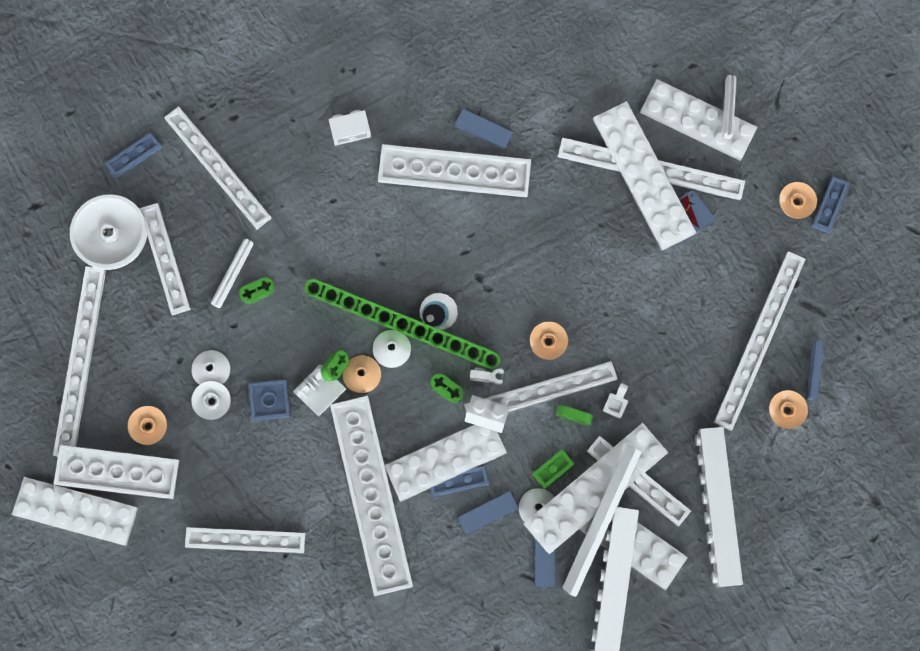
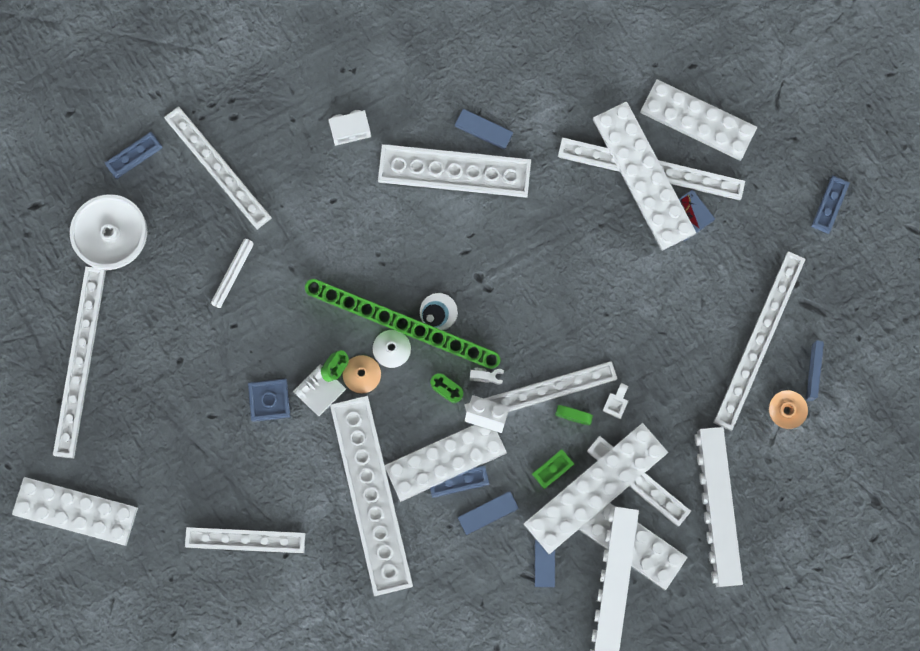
white plate [54,445,179,499] -> none
light nougat dish [128,406,167,445] -> none
white plate [140,203,191,316] -> none
white dish [192,350,230,385] -> none
white dish [192,381,231,420] -> none
bright green beam [239,277,275,304] -> none
white dish [519,488,554,522] -> none
light nougat dish [530,322,568,360] -> none
white tile [562,444,641,597] -> none
white axle [722,75,737,139] -> none
light nougat dish [779,182,817,219] -> none

